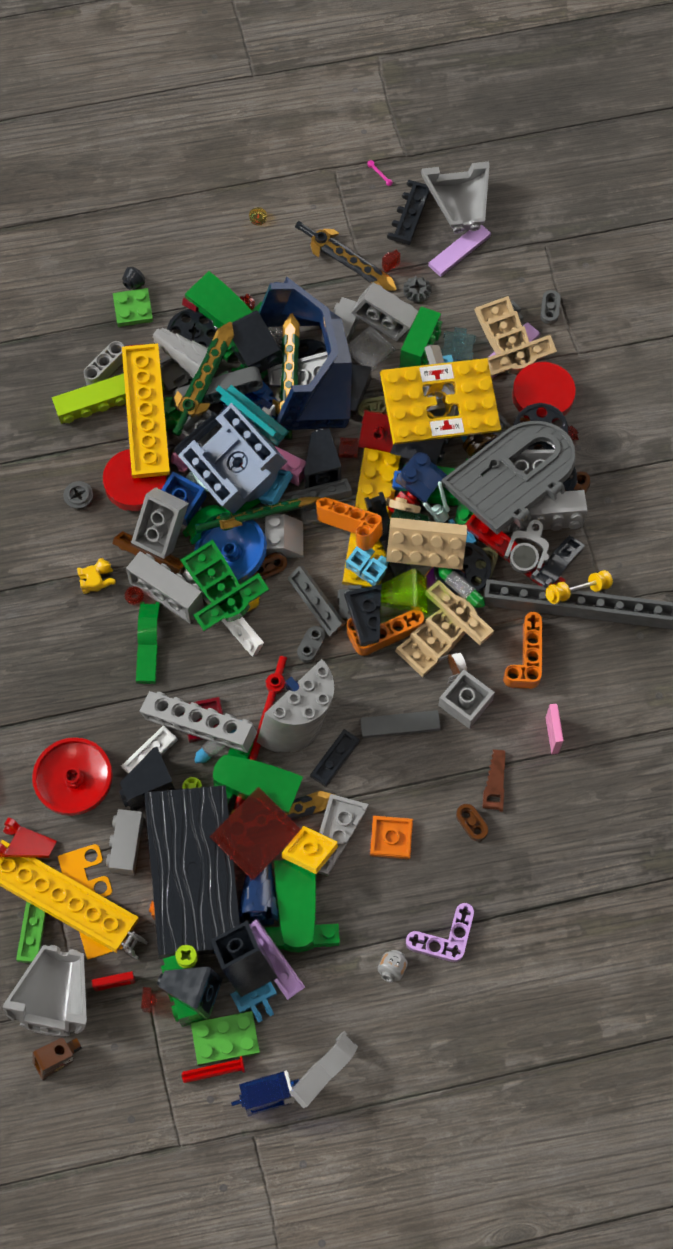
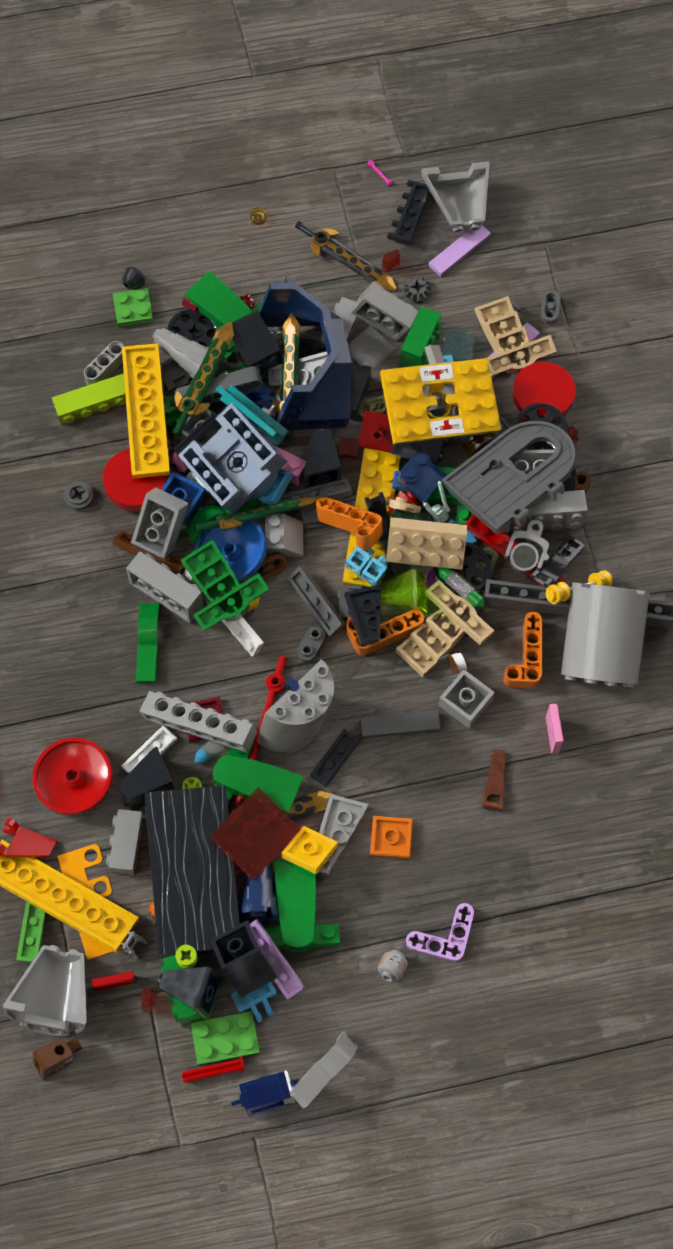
yellow animal [77,558,116,594] -> none
clear red plate [125,586,144,605] -> none
reddish brown plate [456,804,488,841] -> none
none -> light grey cylinder [561,582,650,688]

